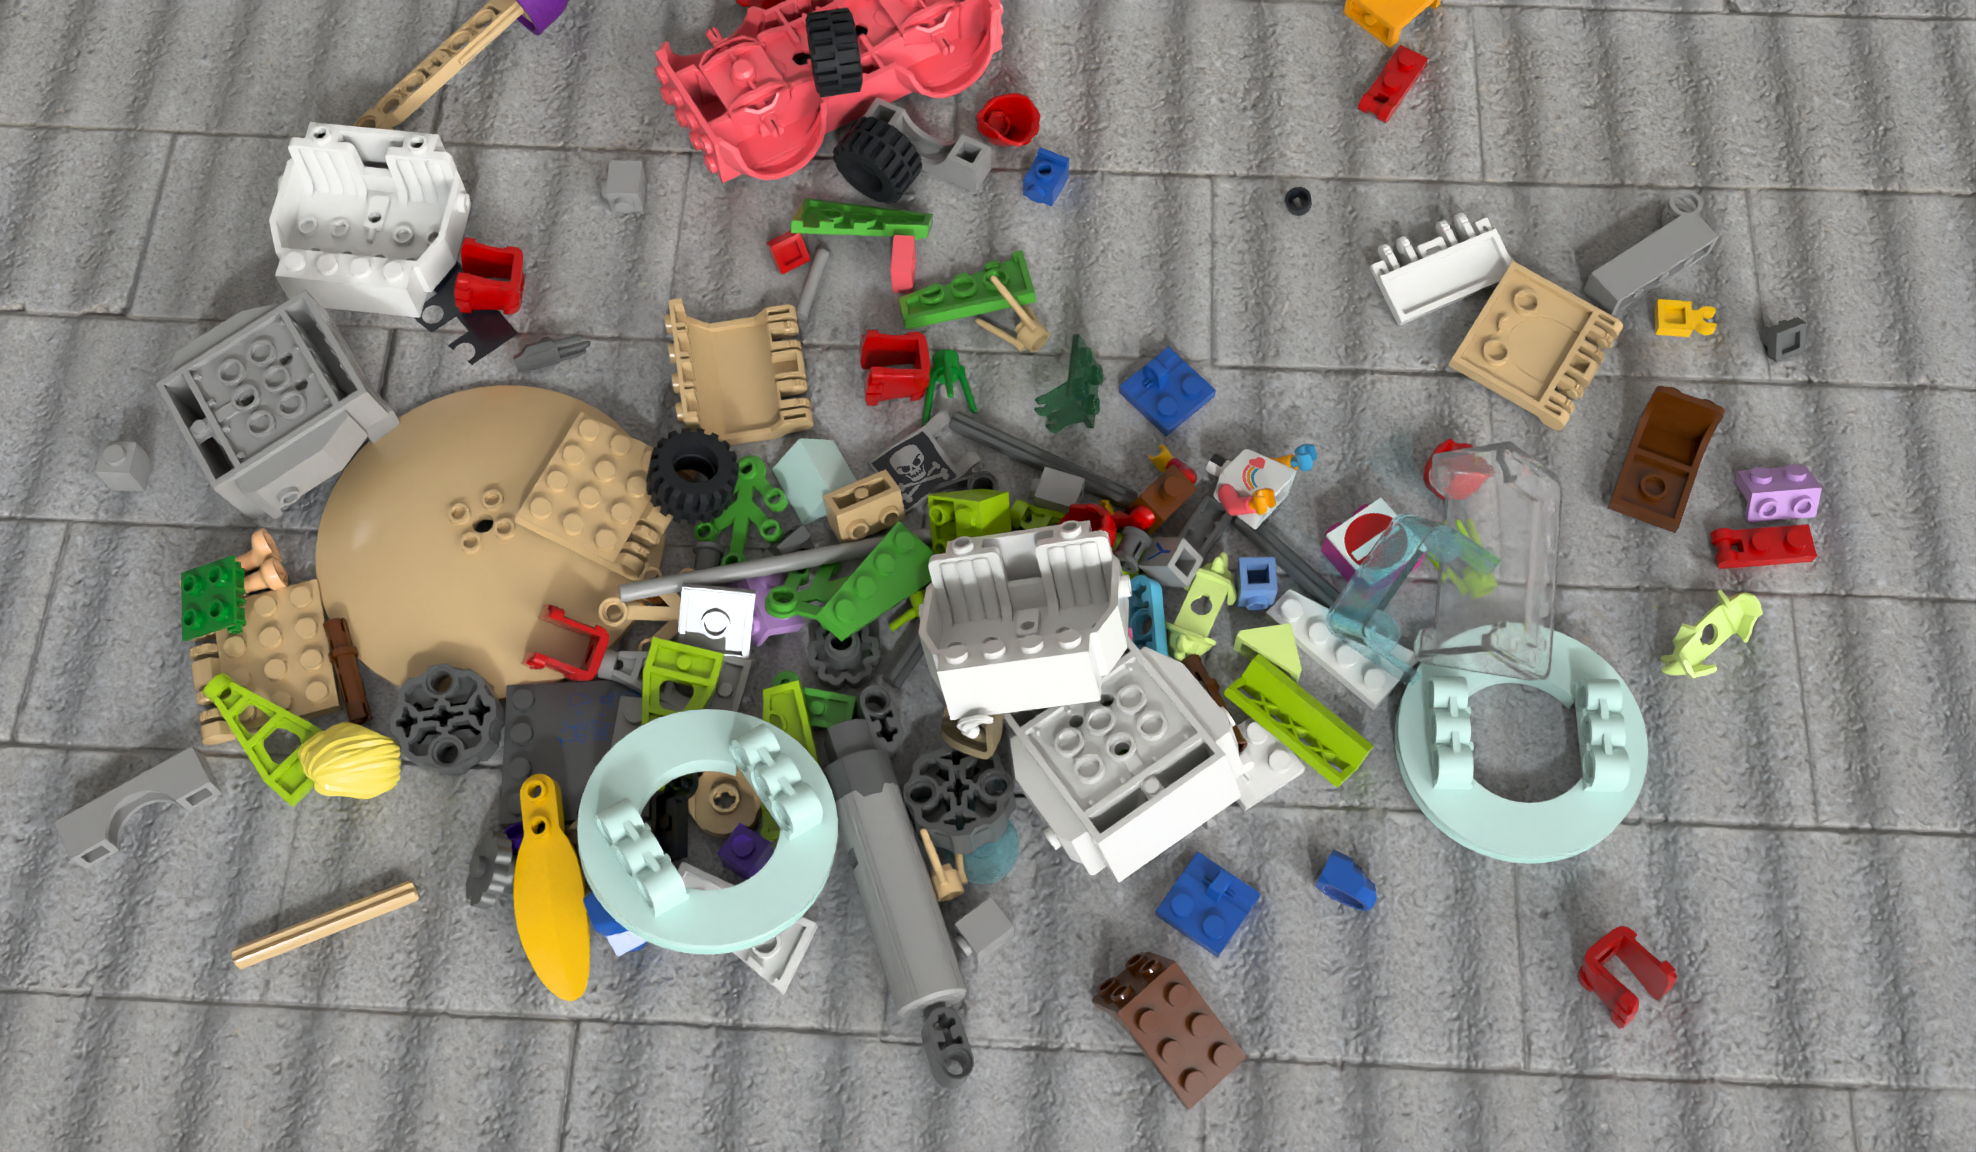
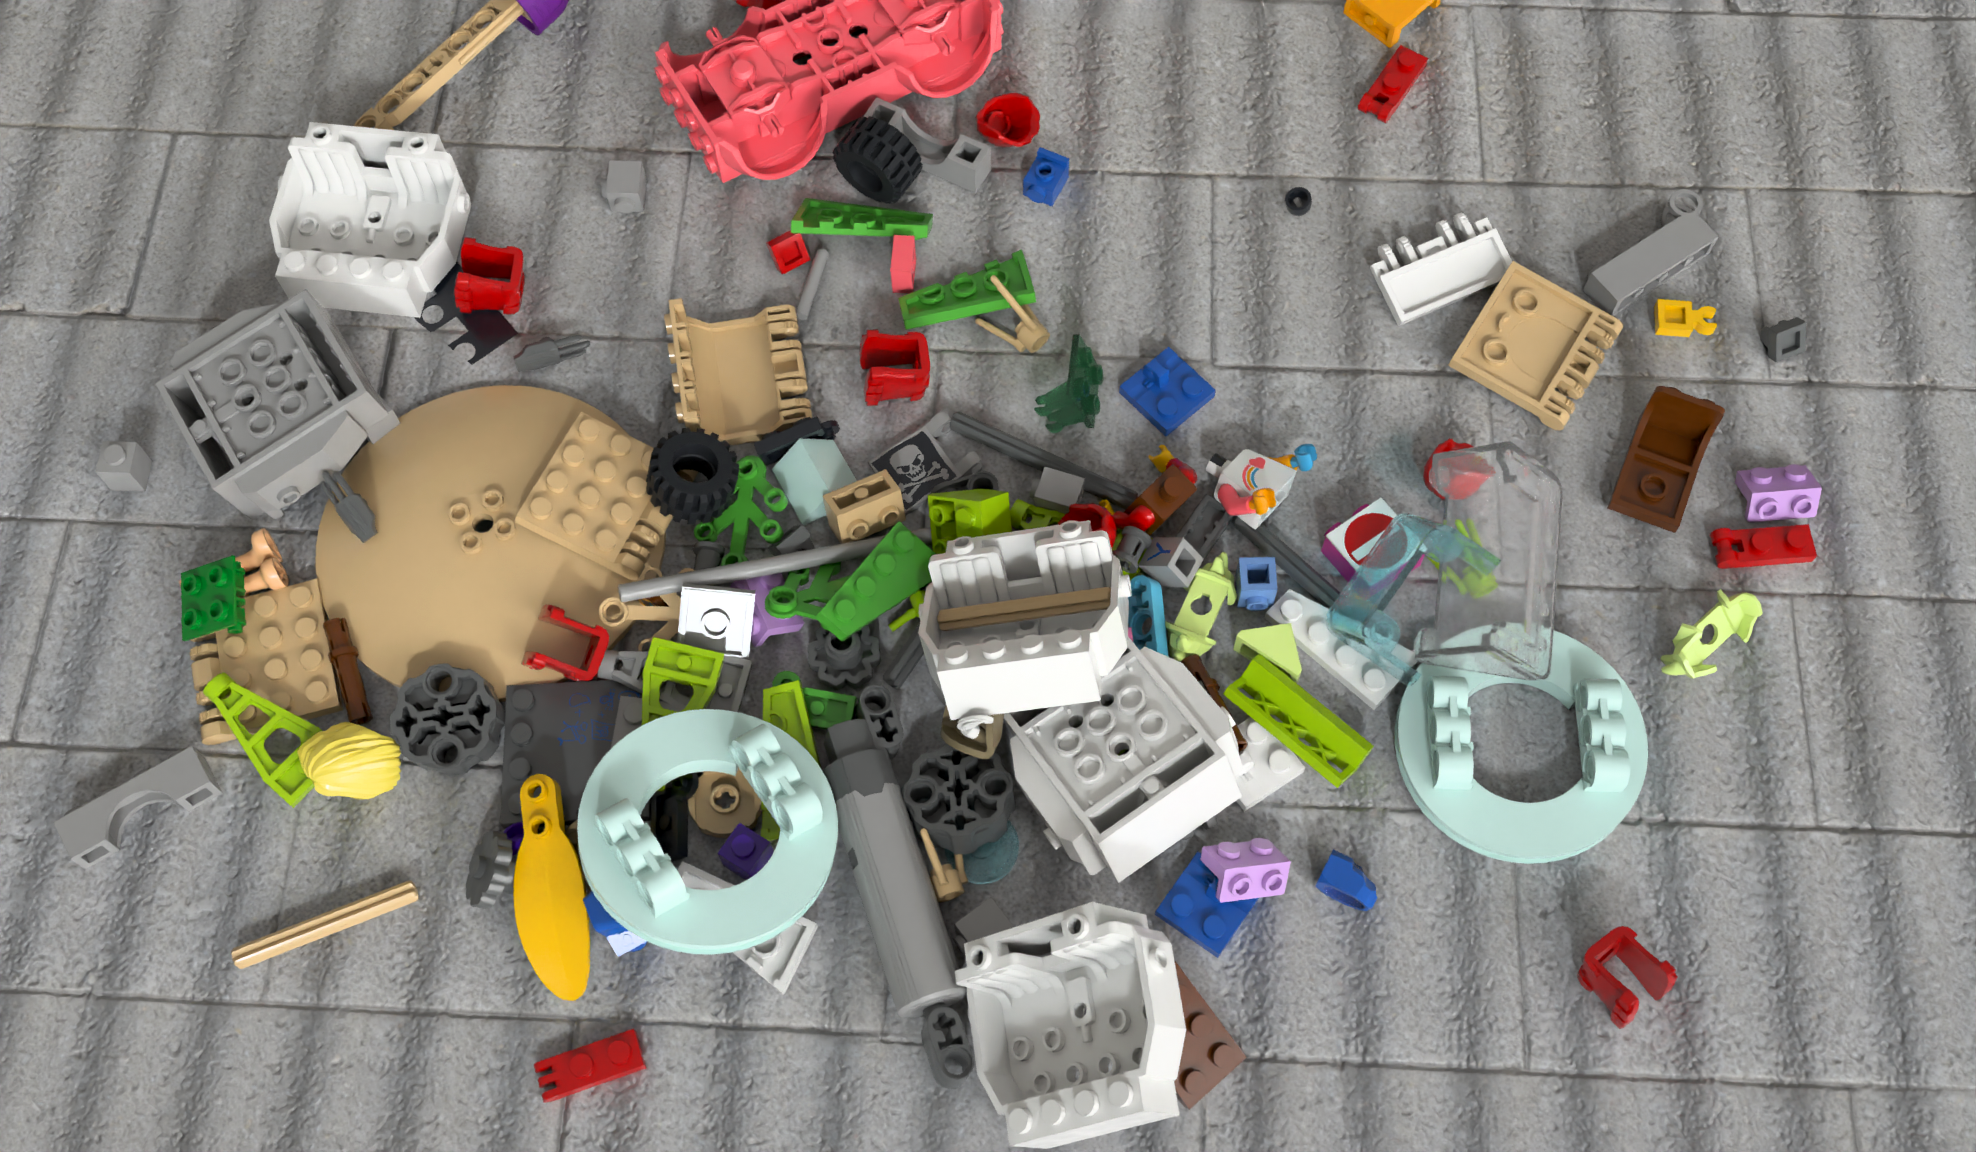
black tyre [806,8,863,97] -> none
green plant [921,349,977,427] -> none
none -> dark grey piece [321,471,378,543]
none -> red hinge [534,1028,647,1103]
none -> black hinge [754,417,840,466]
none -> tan axle [937,587,1111,631]
none -> white piece [955,902,1186,1149]
none -> lavender bracket [1200,838,1291,902]

